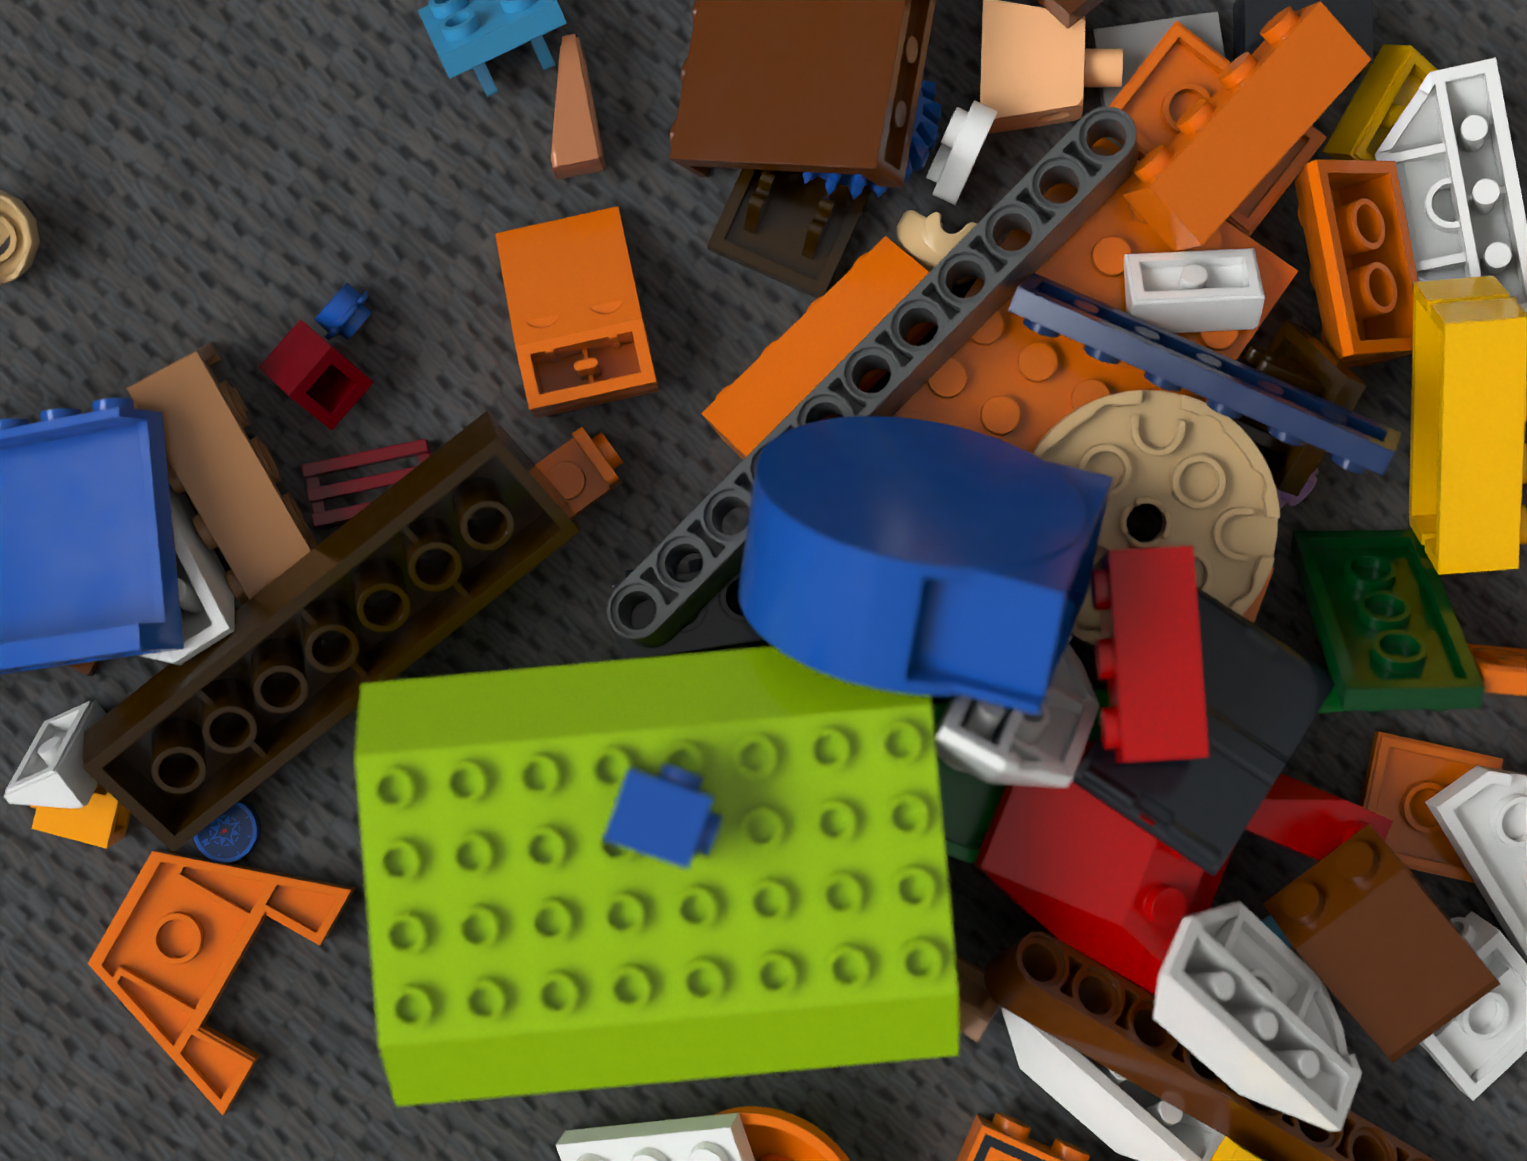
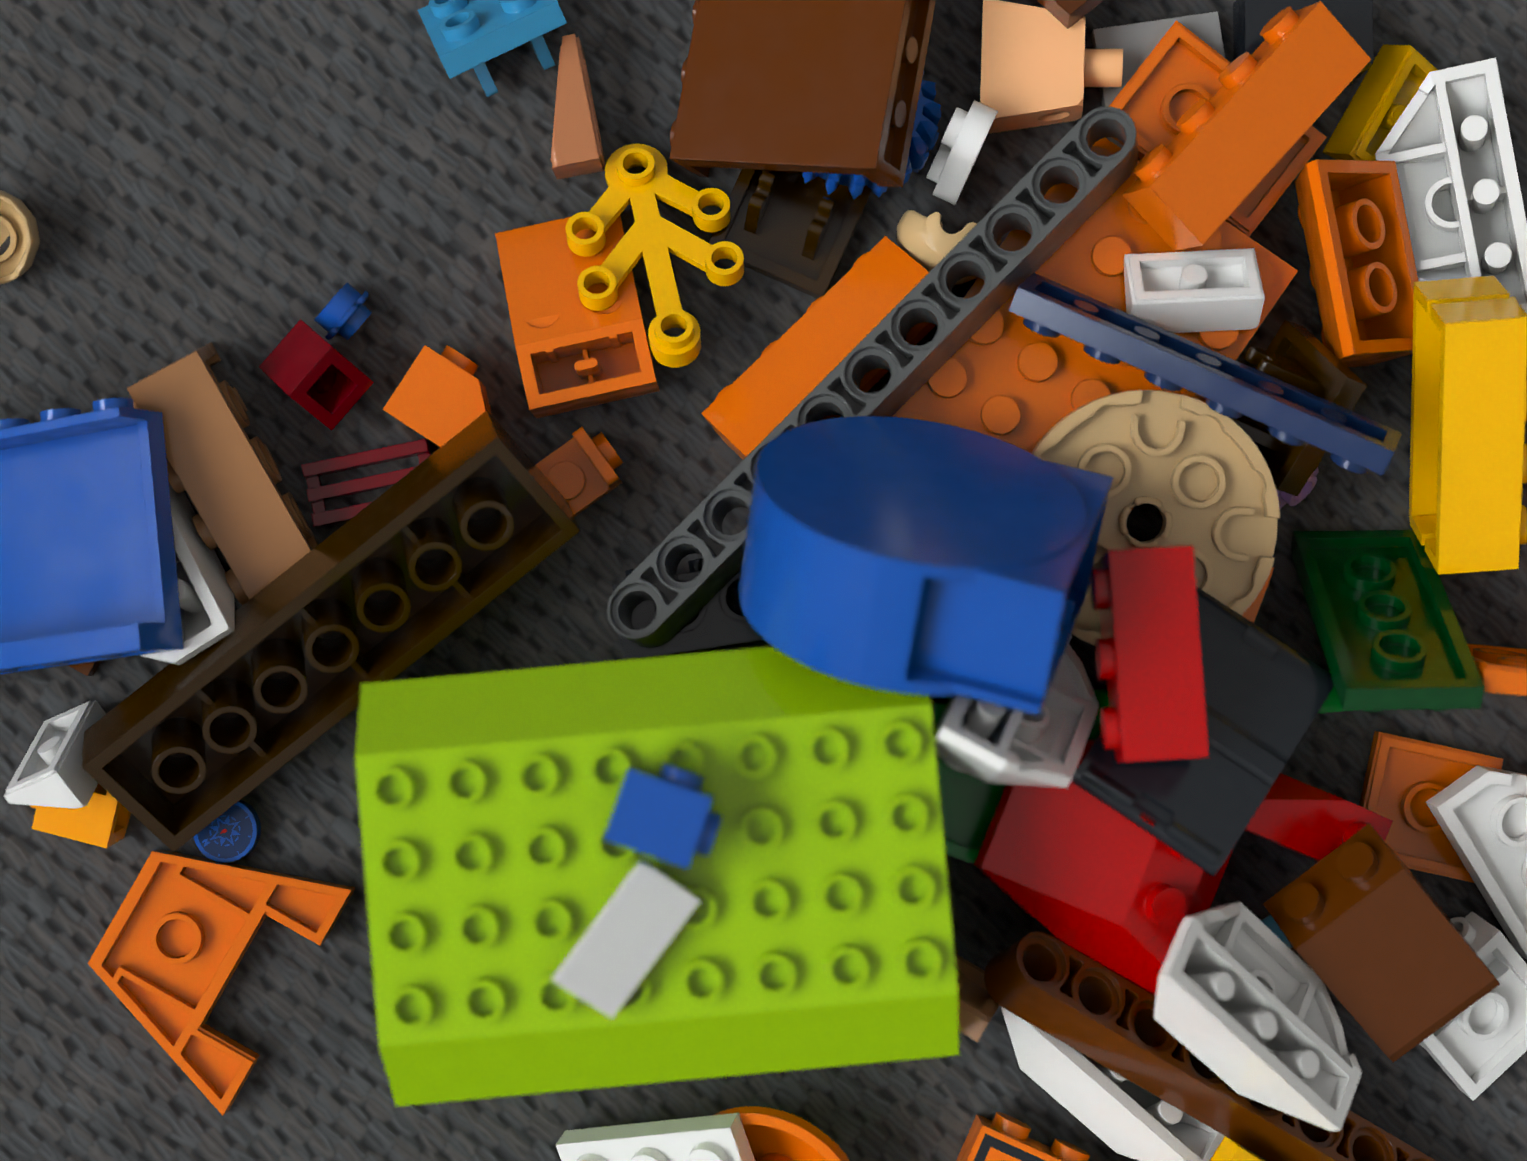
none -> orange slope [383,345,492,448]
none -> white slope [551,856,701,1019]
none -> yellow plant [565,144,744,368]

